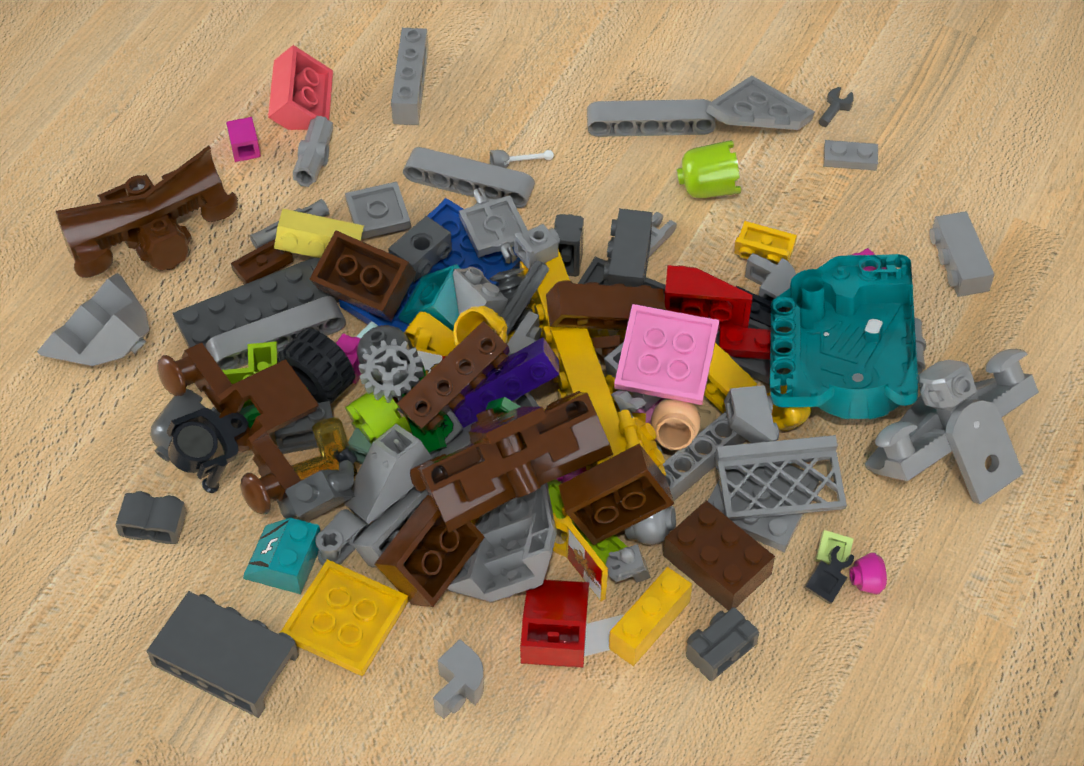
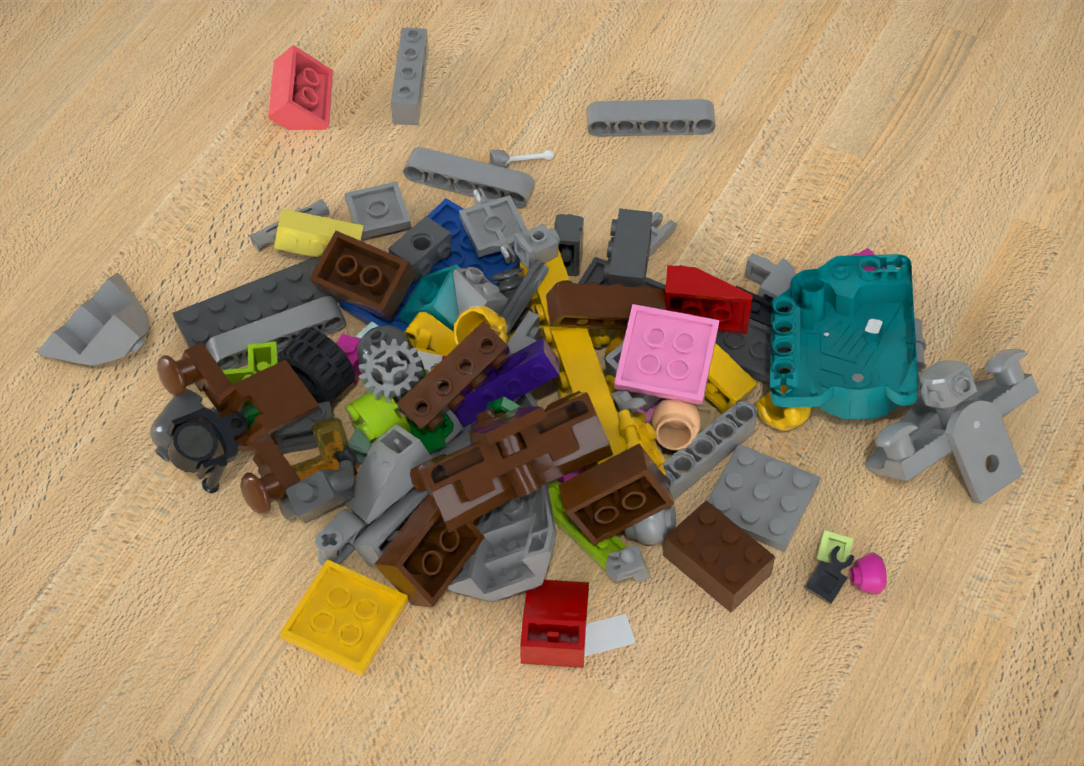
reddish brown piece [56,145,238,278] -> none
dark grey brick [115,491,187,544] -> none
dark grey panel [147,591,299,718] -> none
dark pink brick [226,117,261,162] -> none
reddish brown plate [231,239,293,285] -> none
teal slope [243,517,320,595] -> none
light grey piece [293,116,333,187] -> none
light grey brick [433,639,484,719] -> none
flag [553,507,608,602] -> none
reddish brown plate [592,335,625,358] -> none
yellow brick [609,567,692,667] -> none
lime cylinder [677,140,741,199] -> none
dark grey brick [686,607,759,681] -> none
light grey plate [706,75,815,130] -> none
light grey fence [714,435,847,520] -> none
red plate [719,326,778,360] -> none
light grey slope [724,385,779,443] -> none
yellow bracket [734,221,797,265] -> none
dark grey bar [819,87,854,127] -> none
light grey plate [823,140,878,171] -> none
light grey brick [929,211,994,297] -> none

